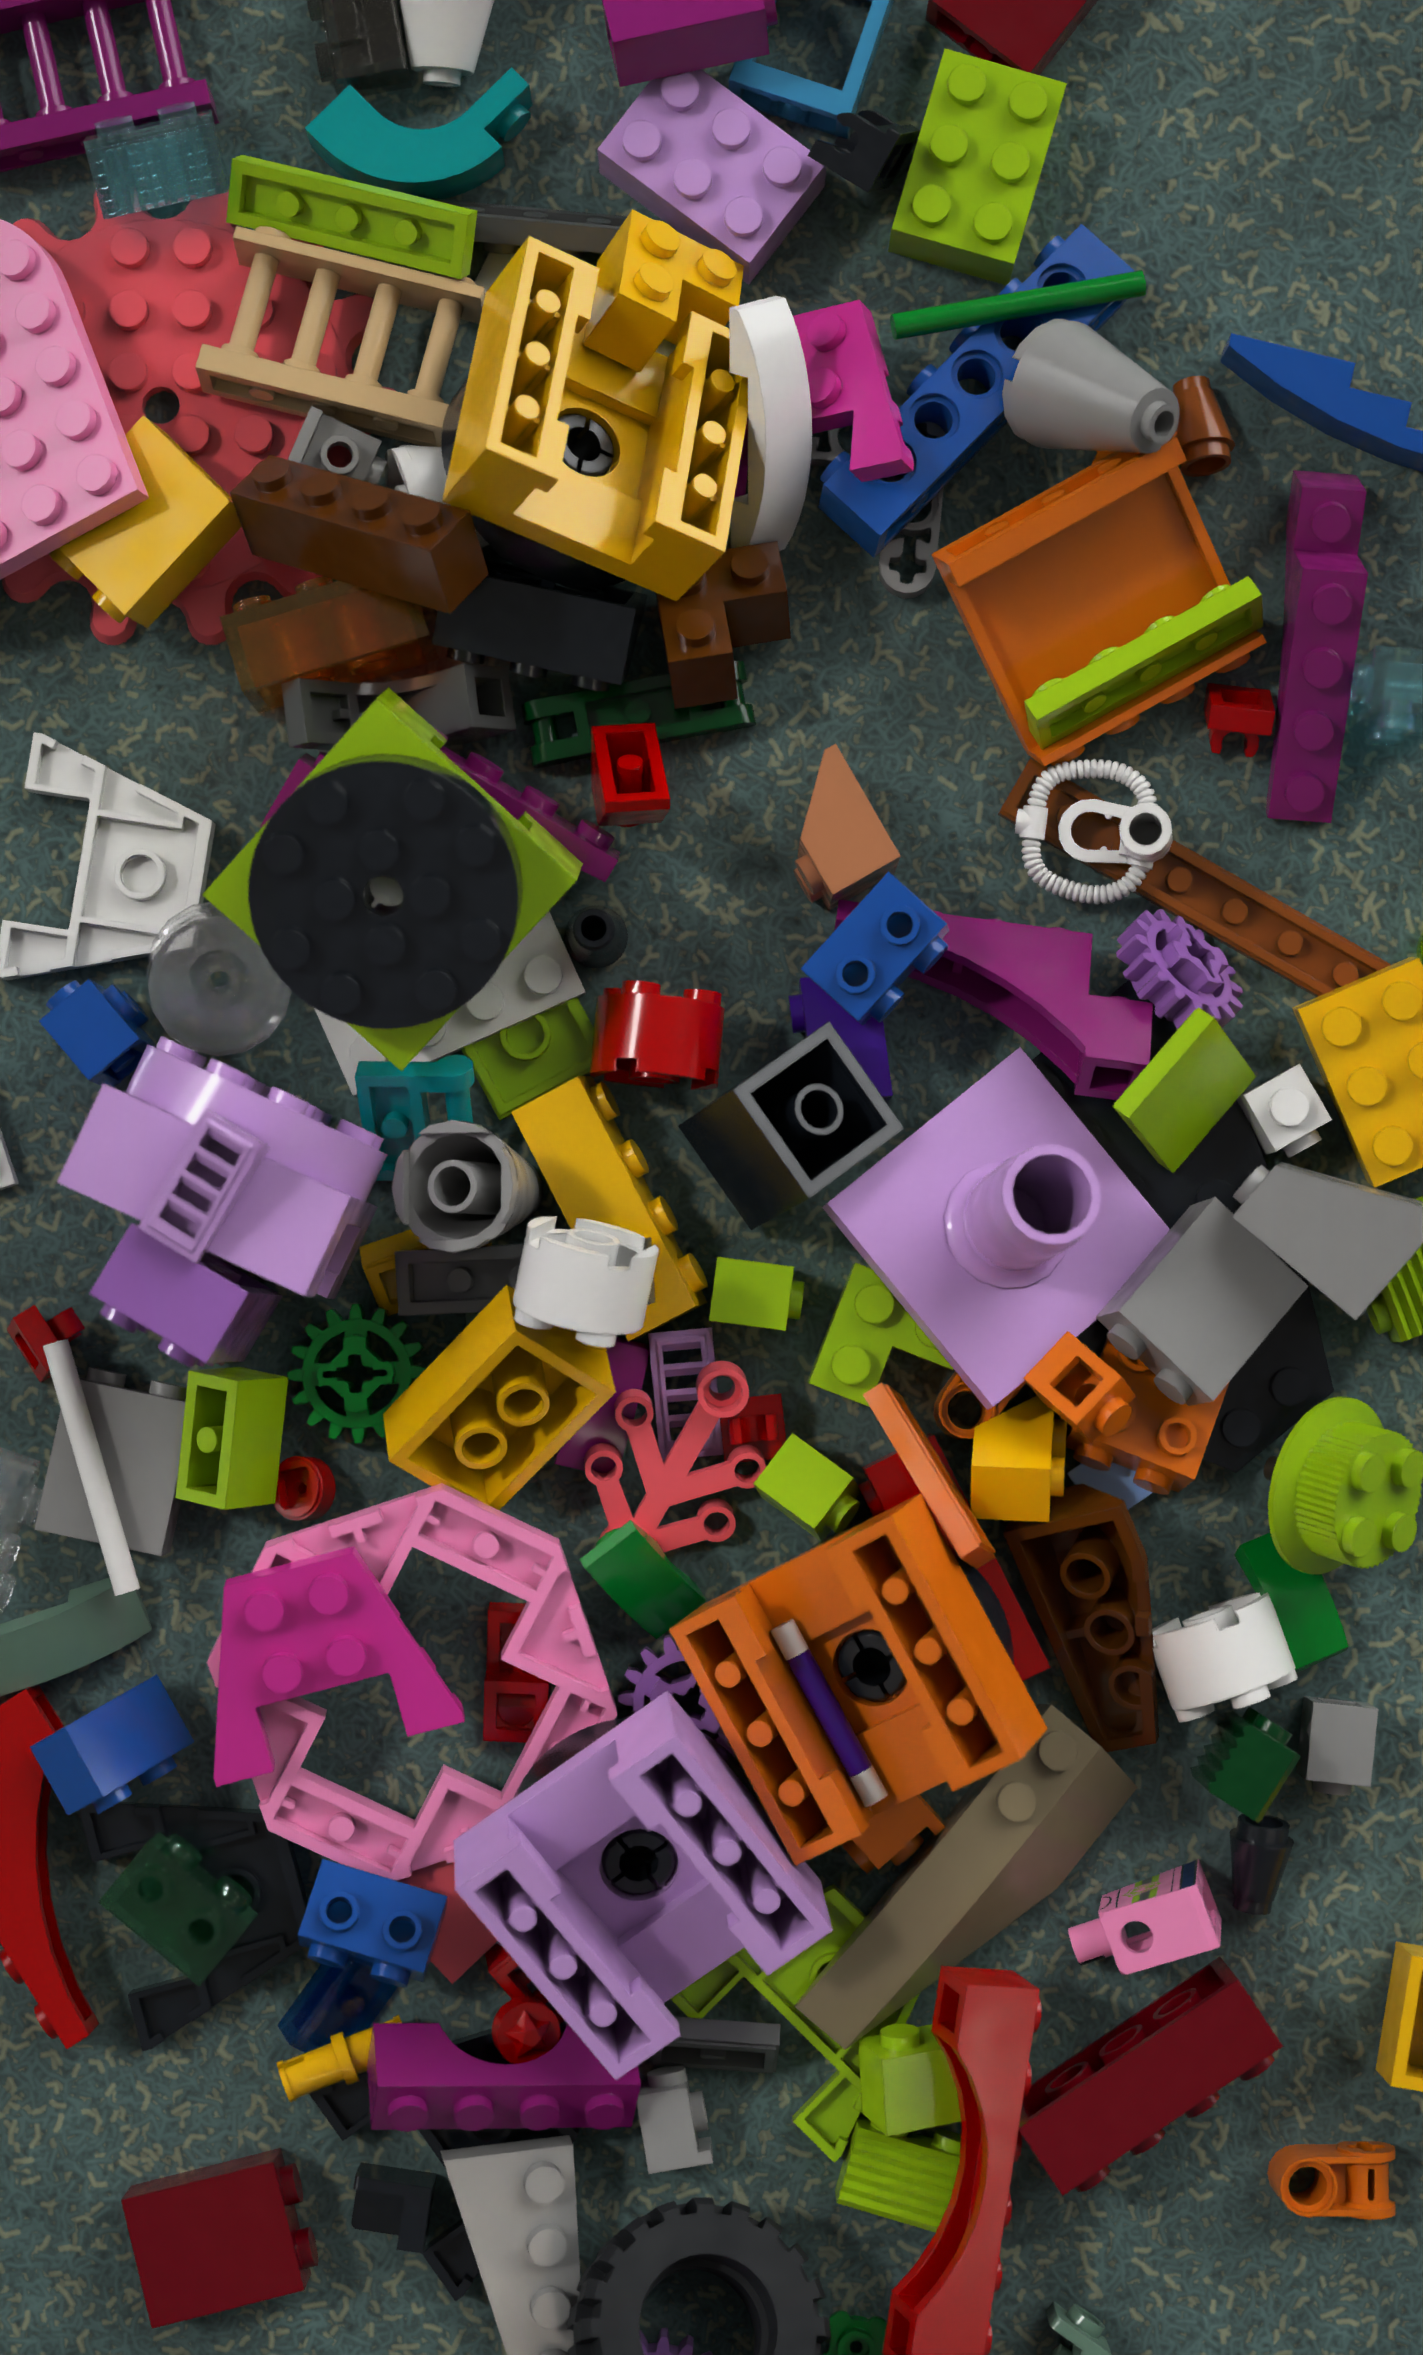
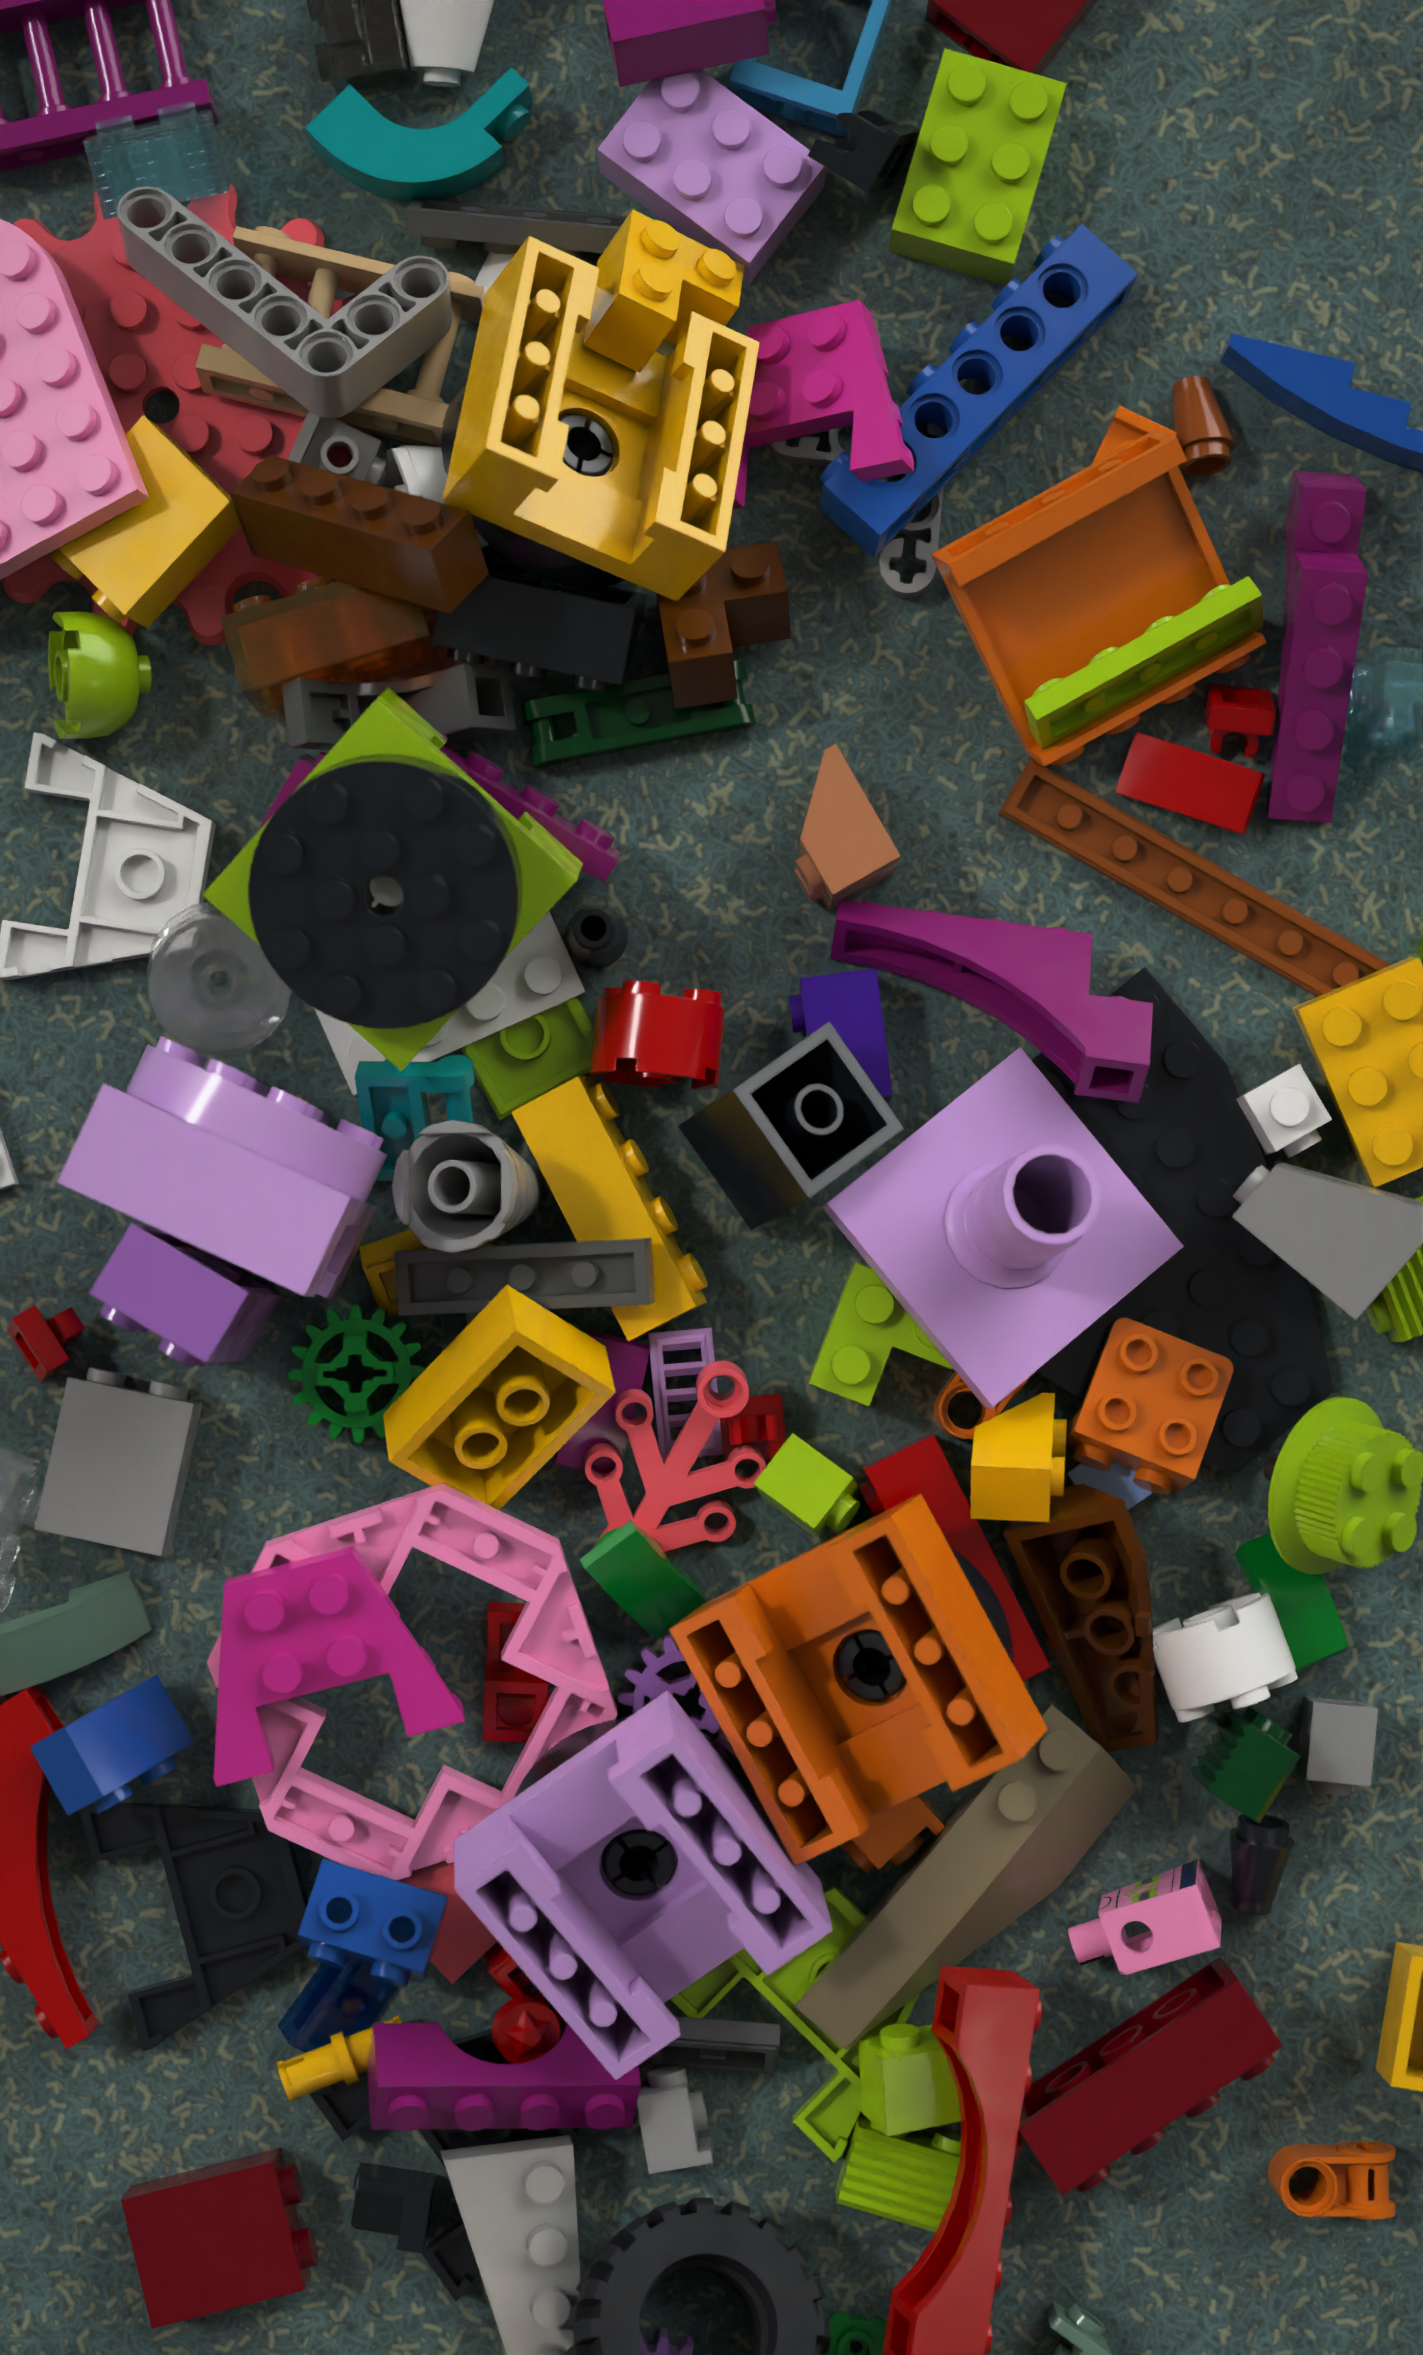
blue brick [39,979,157,1087] -> none
white bar [43,1339,140,1596] -> none
clear green brick [98,1831,258,1986] -> none
lavender slope [137,1108,270,1264] -> none
lime brick [175,1367,288,1510] -> none
lime plate [226,155,478,279] -> none
red tile [273,1456,336,1521] -> none
white brick [513,1216,659,1347] -> none
red slope [591,723,670,827] -> none
lime brick [709,1257,805,1331] -> none
white slope [729,296,812,551] -> none
dark purple bar [770,1619,888,1807] -> none
blue brick [800,871,950,1026] -> none
orange tile [863,1382,996,1569] -> none
green bar [890,270,1146,340] -> none
light grey cone [1002,319,1180,453] -> none
white piece [1015,759,1173,905] -> none
orange brick [1023,1331,1136,1443] -> none
light grey brick [1096,1197,1308,1406] -> none
lime tile [1113,1007,1257,1174] -> none
medium lavender gear [1116,909,1243,1030] -> none
none -> lime cylinder [48,612,152,739]
none -> light grey beam [117,186,452,418]
none -> red slope [1115,732,1266,835]

